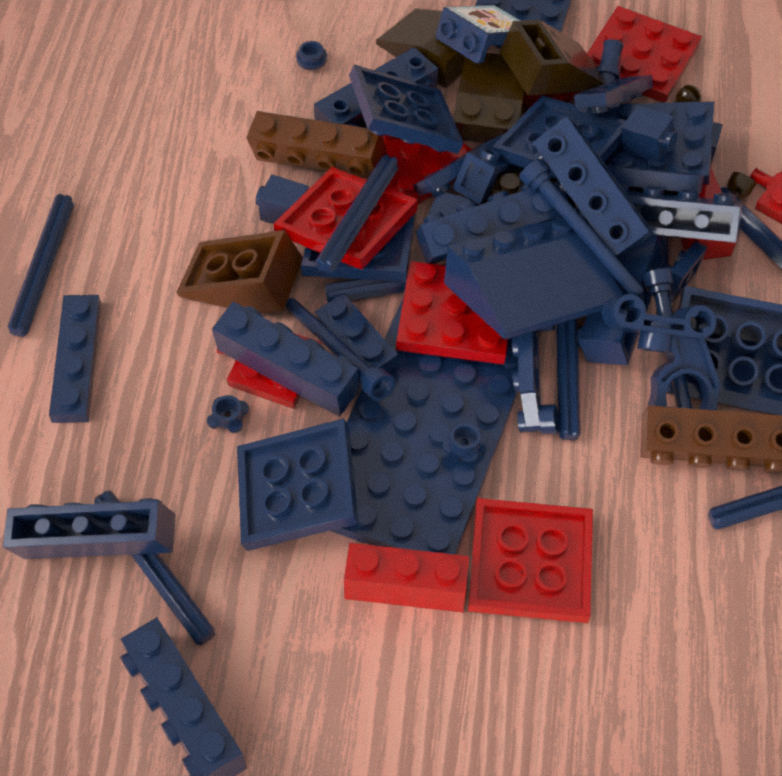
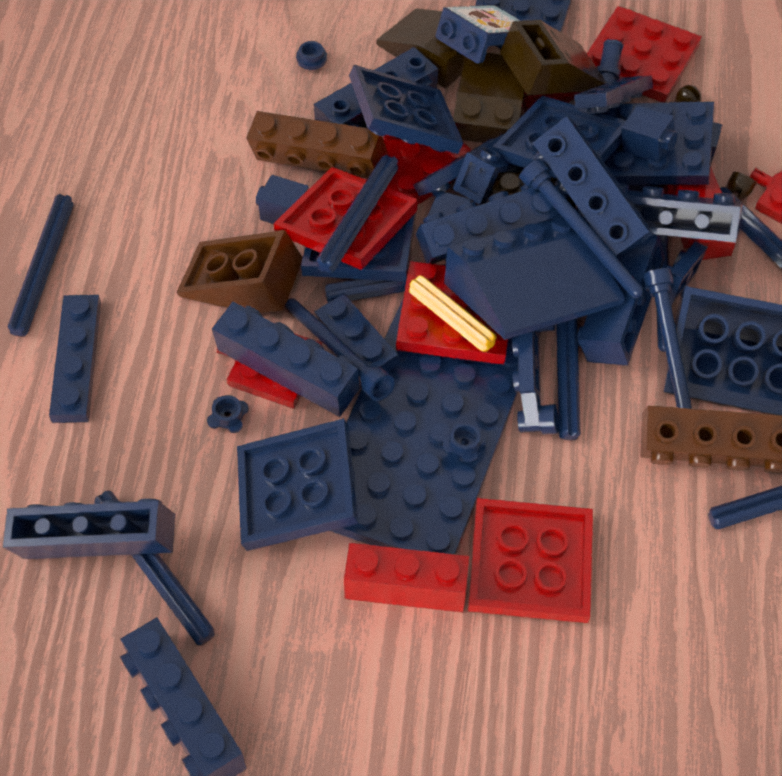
dark blue piece [601,294,721,411] -> none
dark blue beam [606,165,704,193] -> none
none -> yellow axle [409,275,496,352]

